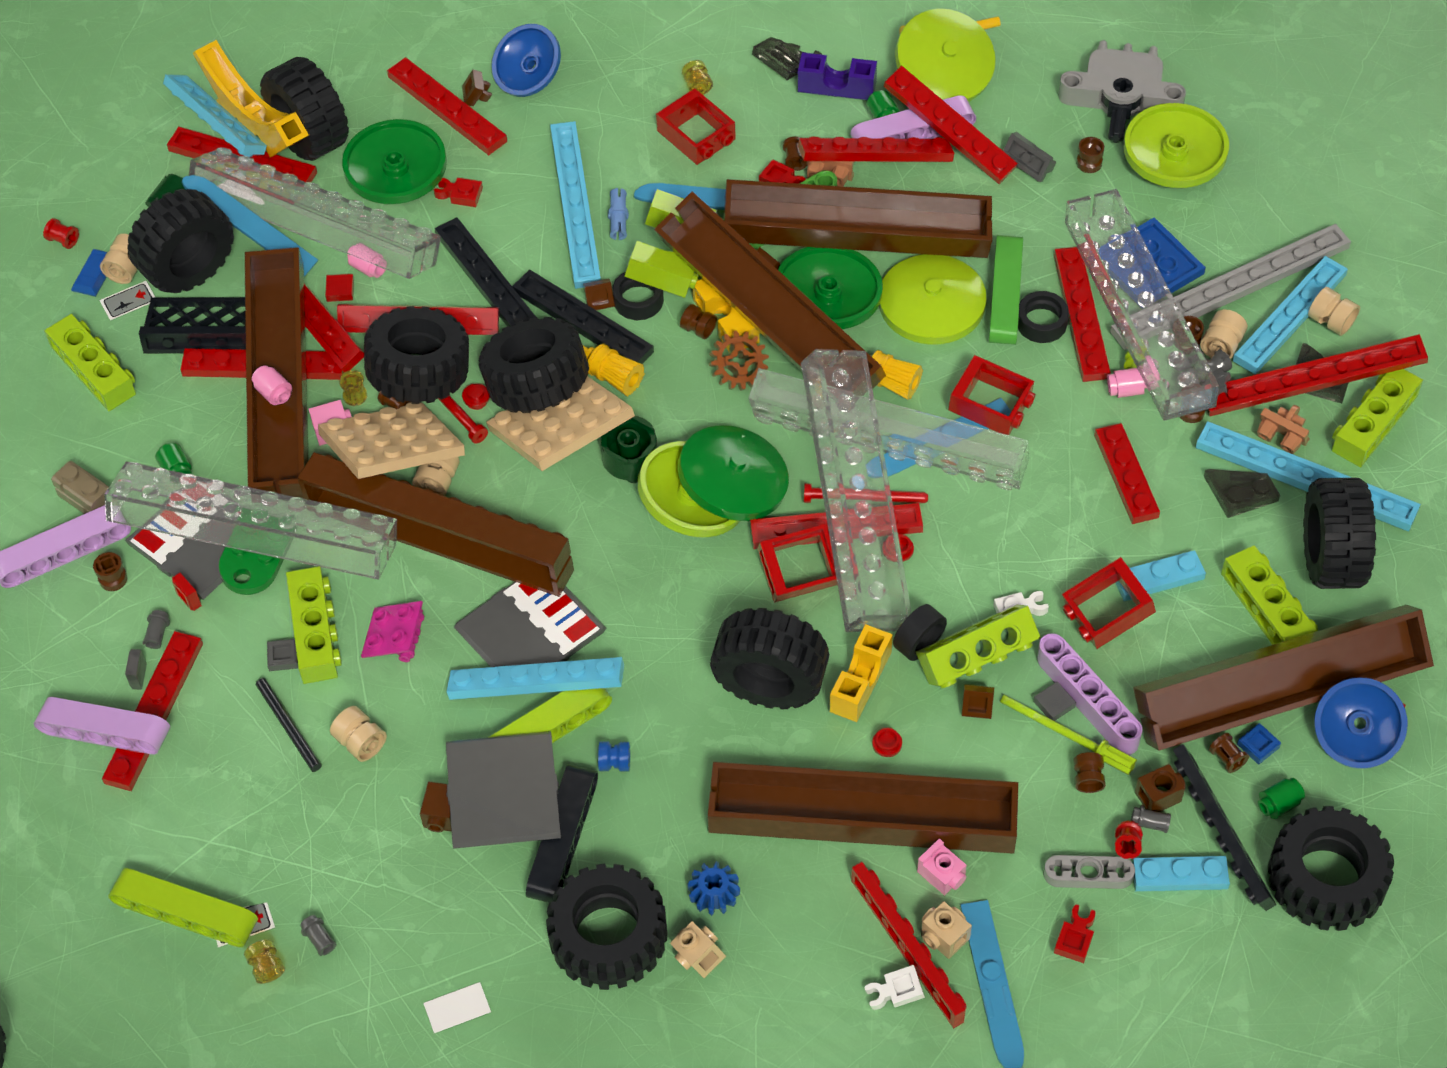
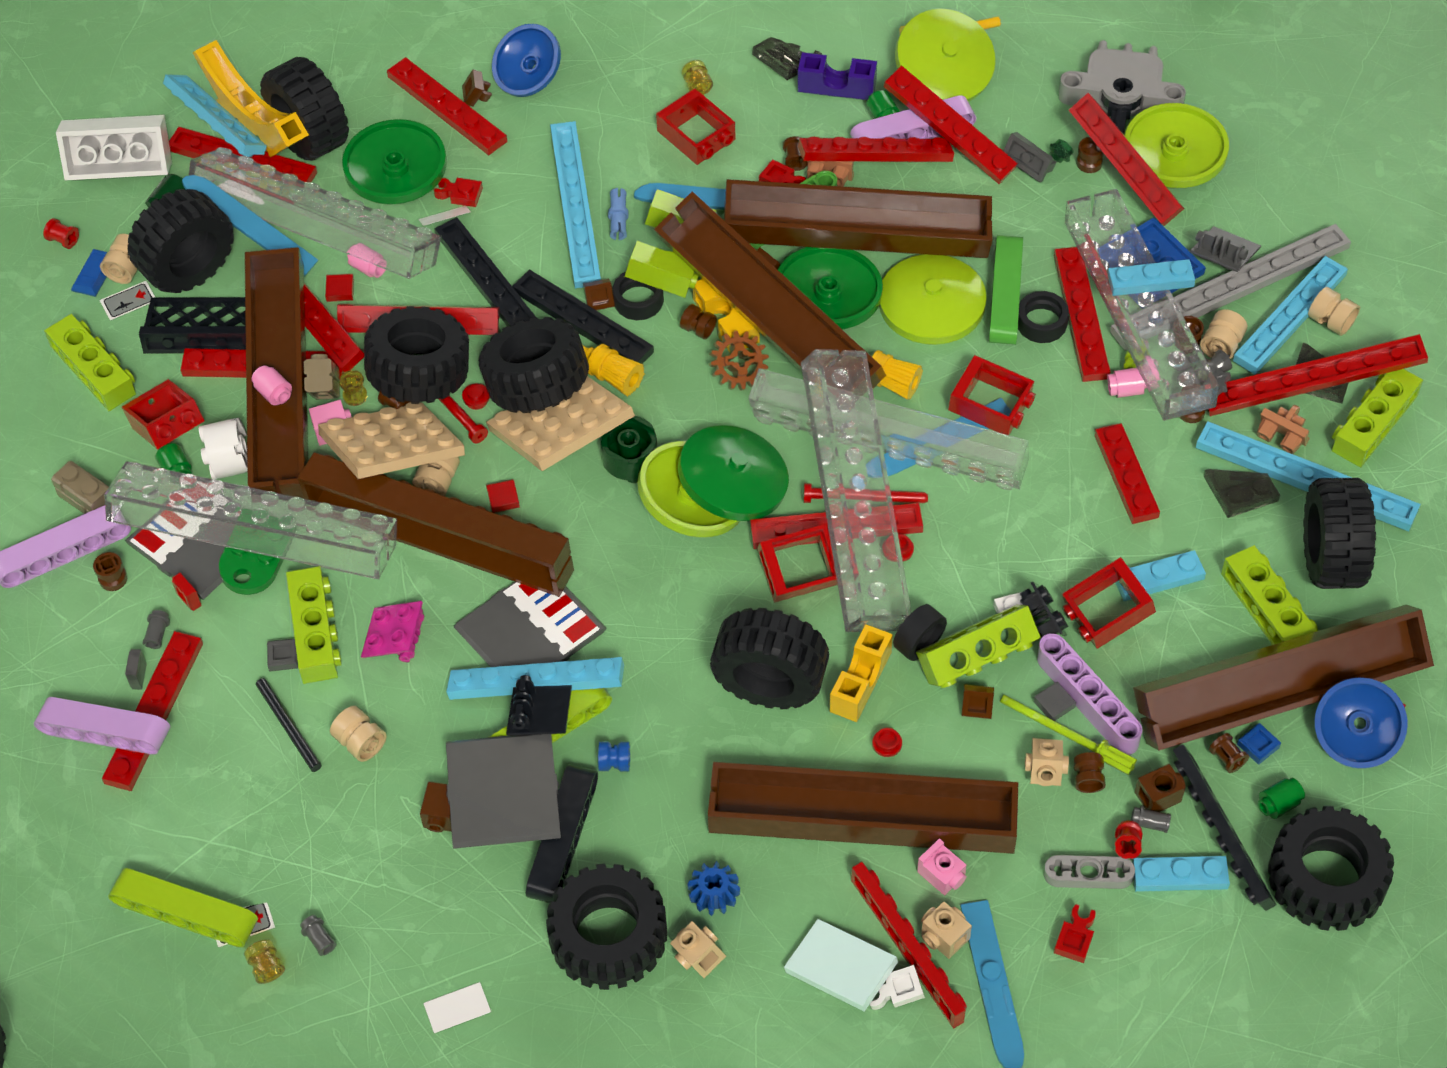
none -> white brick [56,115,172,180]
none -> red window [122,379,205,450]
none -> white brick [199,418,248,480]
none -> dark tan brick [304,354,340,400]
none -> white sticker [418,206,471,226]
none -> red tile [486,480,520,513]
none -> black hinge [506,675,572,735]
none -> light aqua tile [784,919,898,1012]
none -> black hinge [1020,582,1068,638]
none -> tan brick [1025,738,1069,786]
none -> clear green plate [1049,139,1074,163]
none -> red plate [1069,93,1185,226]
none -> medium azure plate [1108,259,1195,296]
none -> dark grey hinge [1190,226,1261,272]

